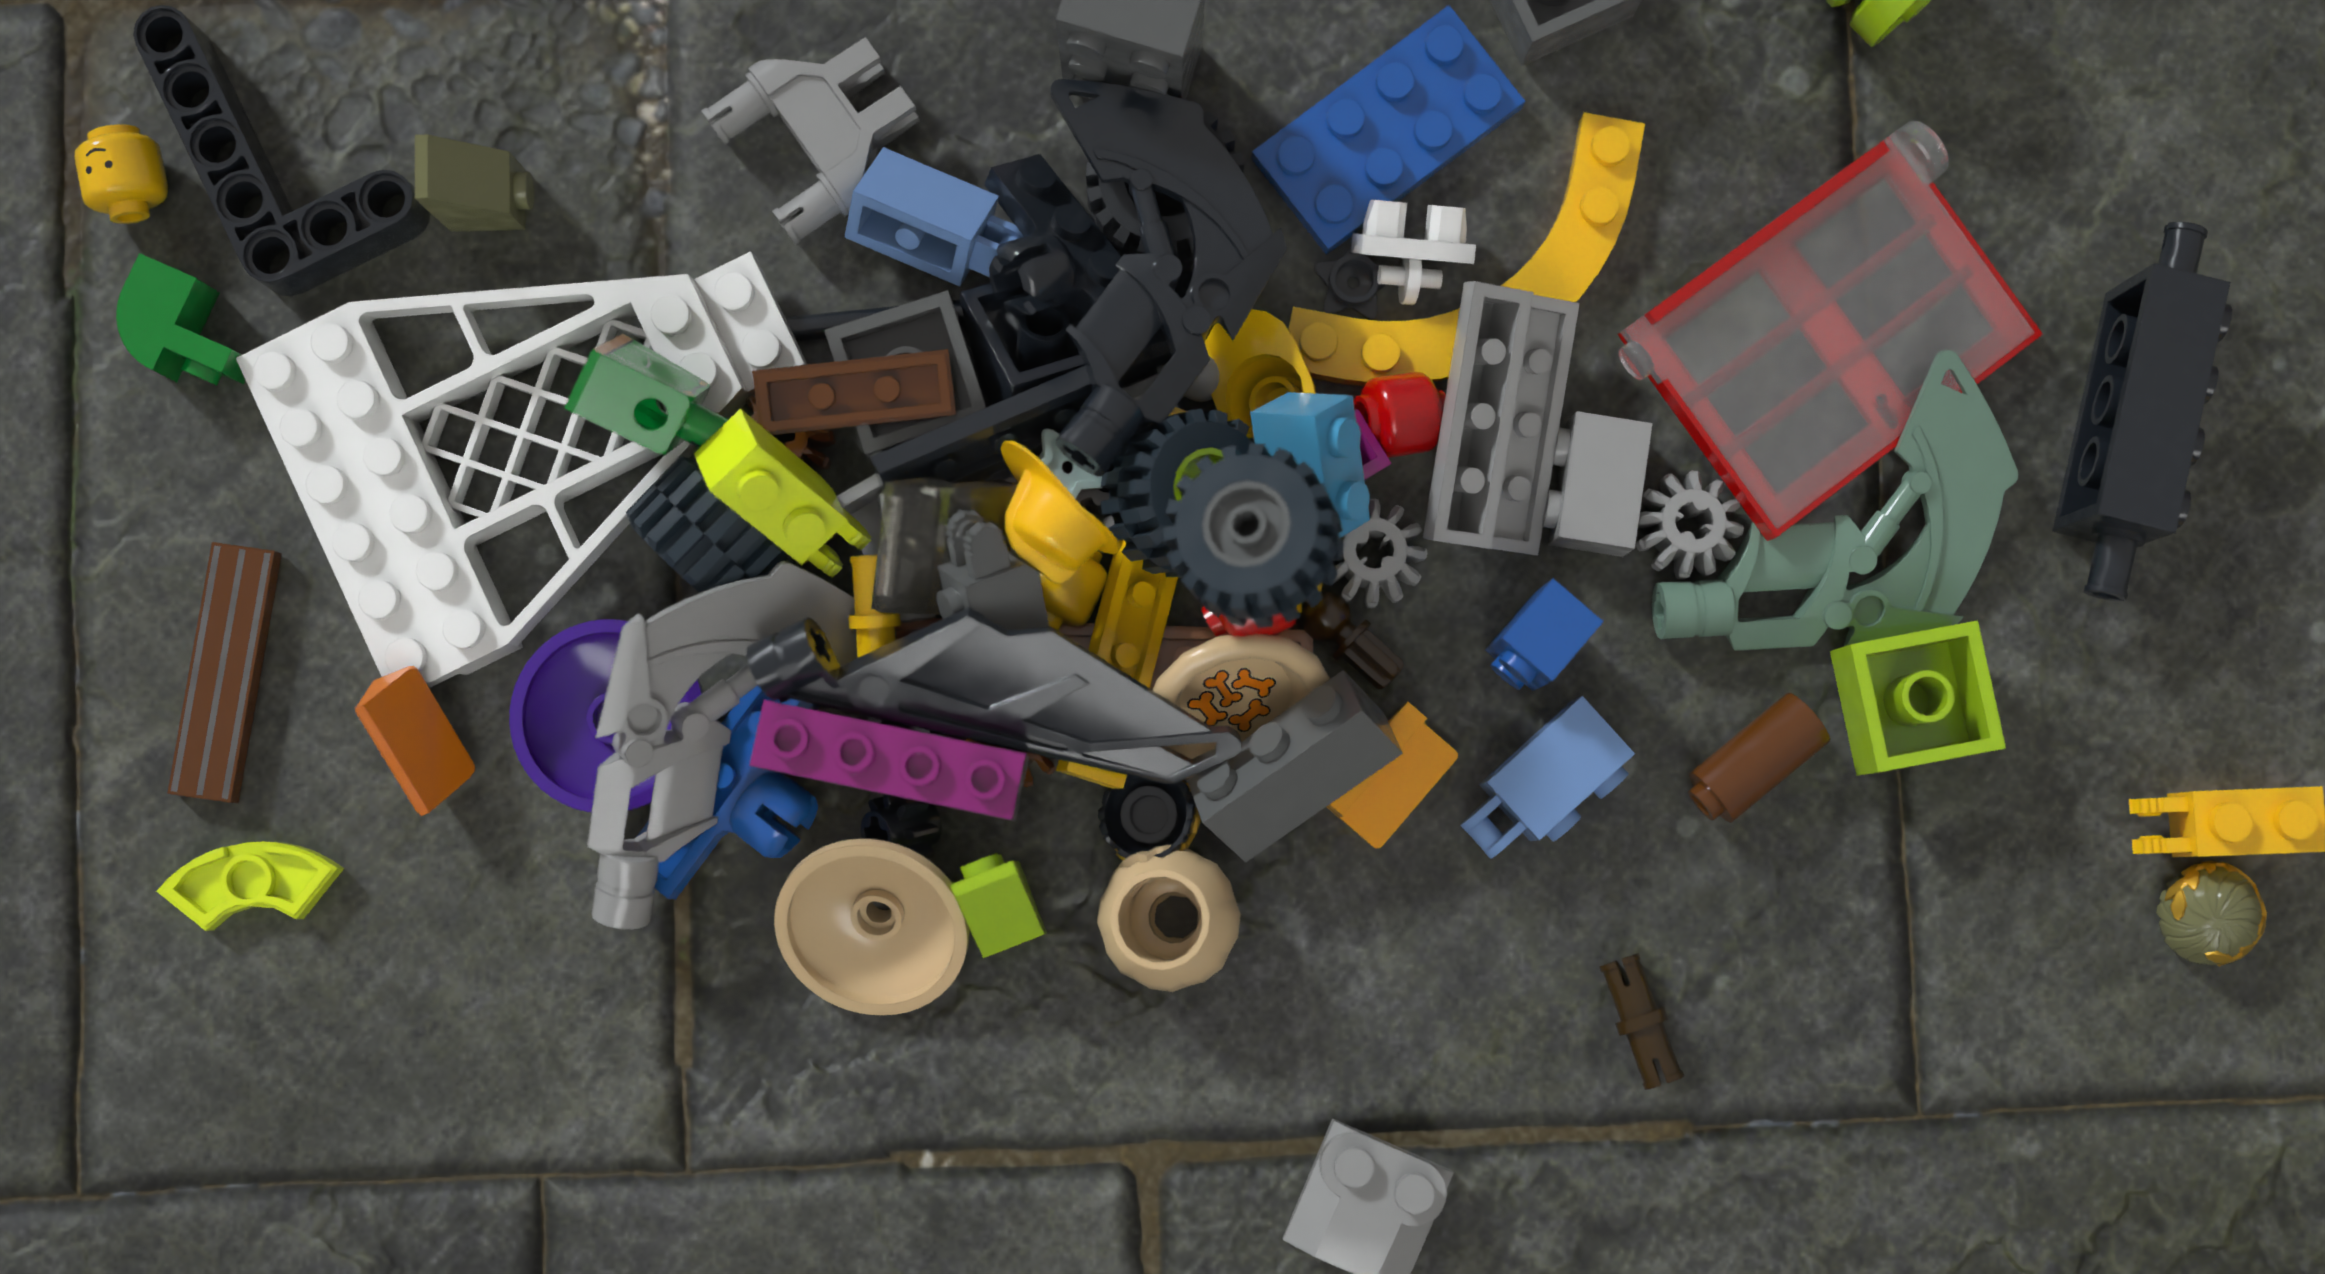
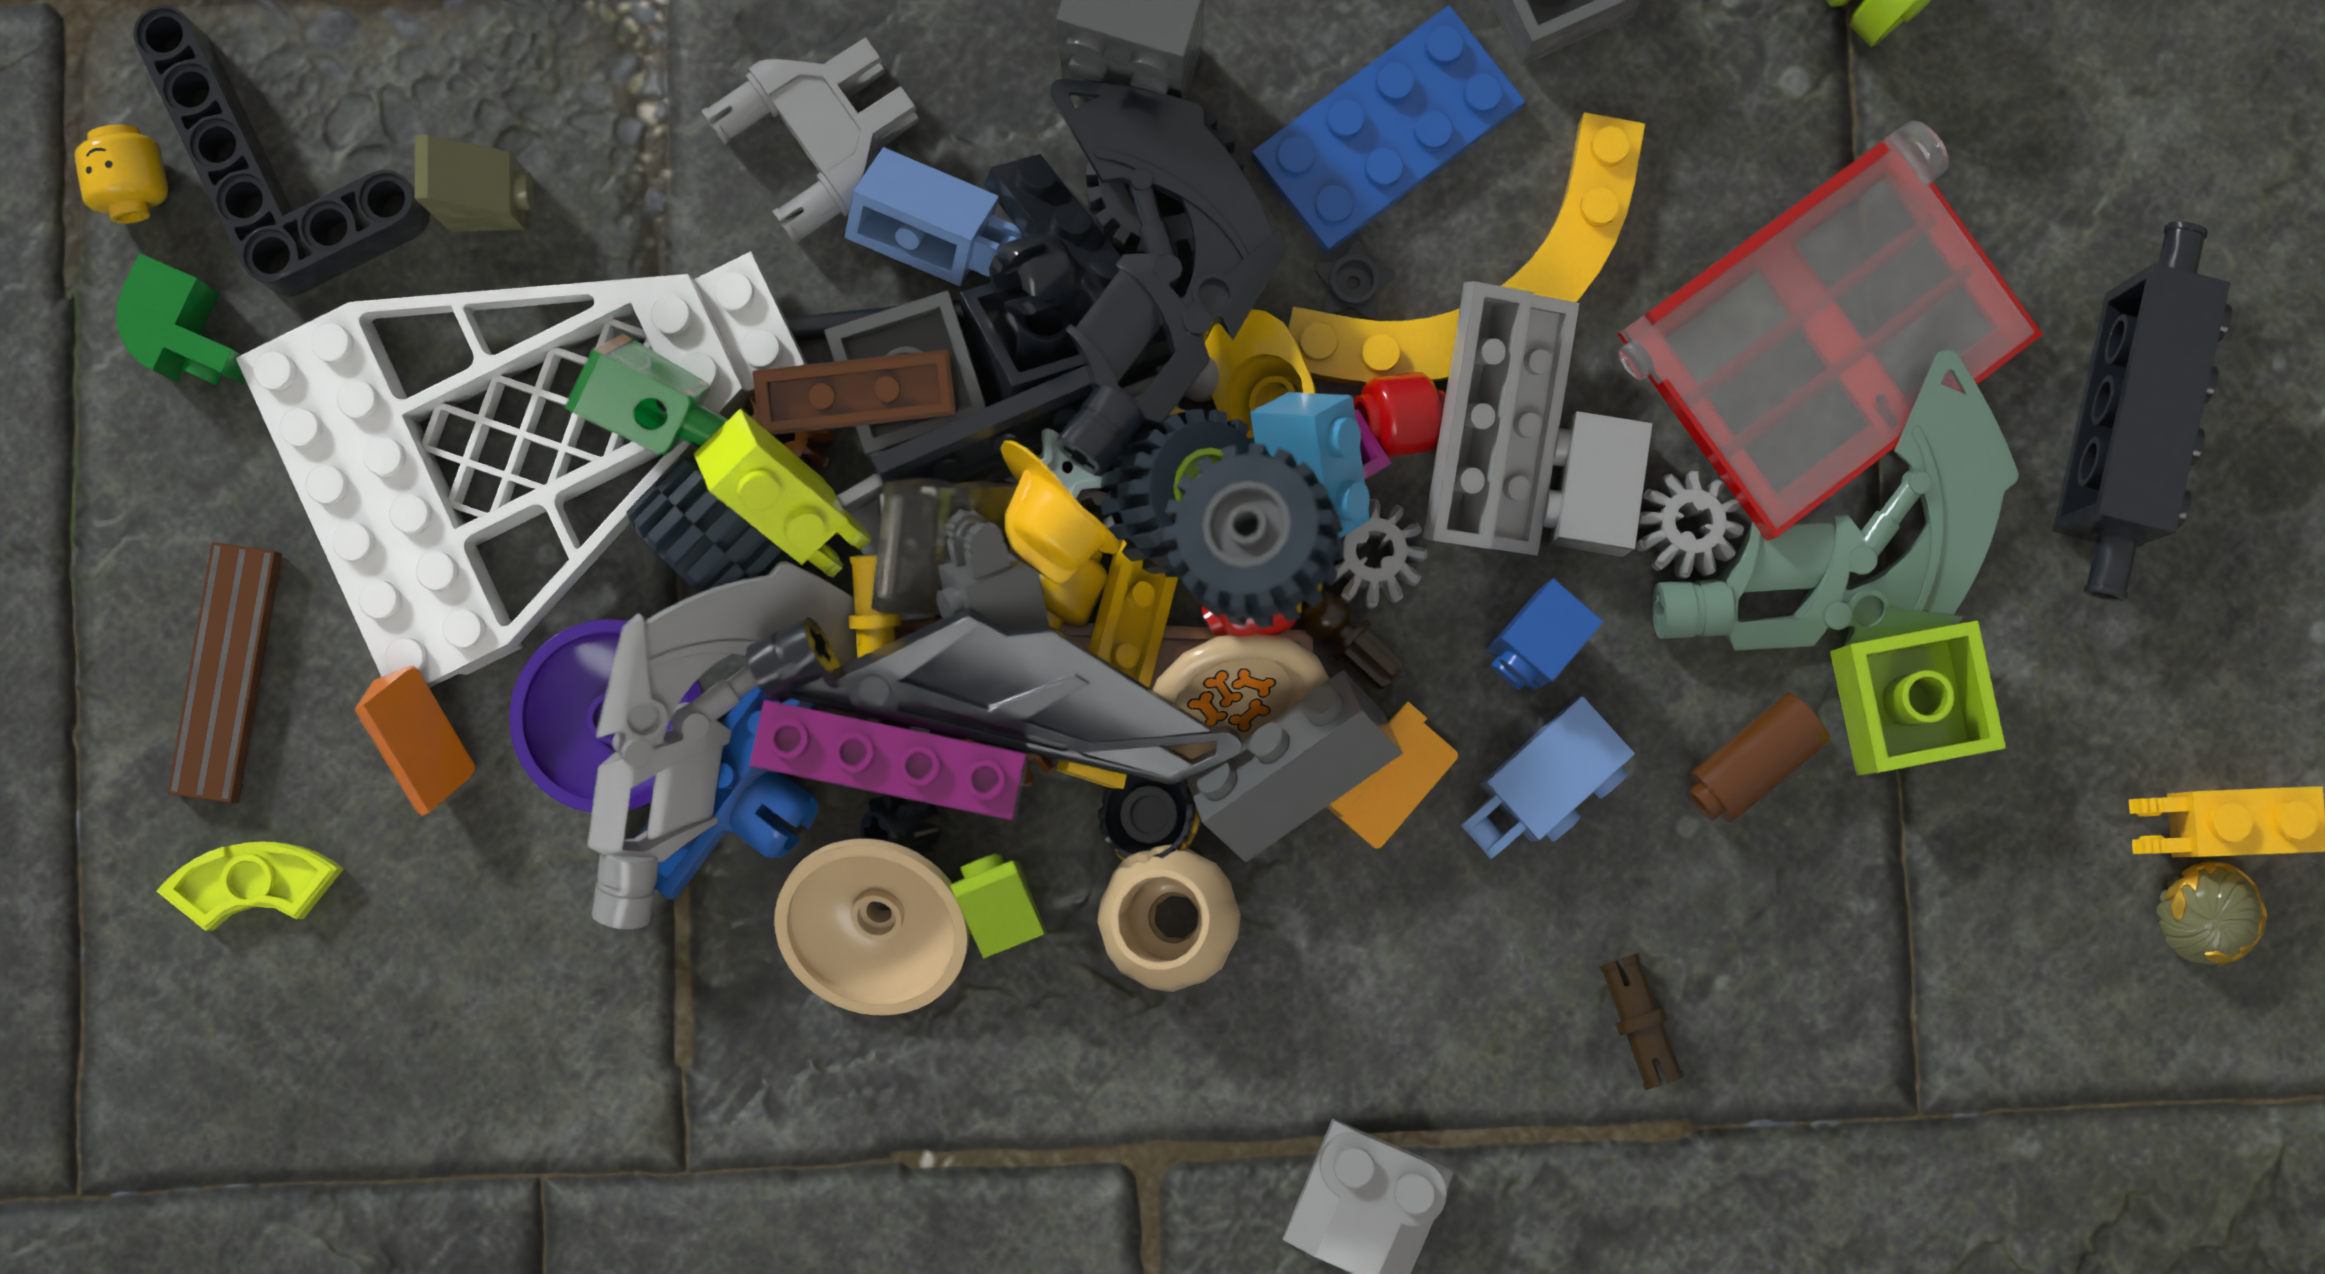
white hips [1351,200,1476,305] -> none

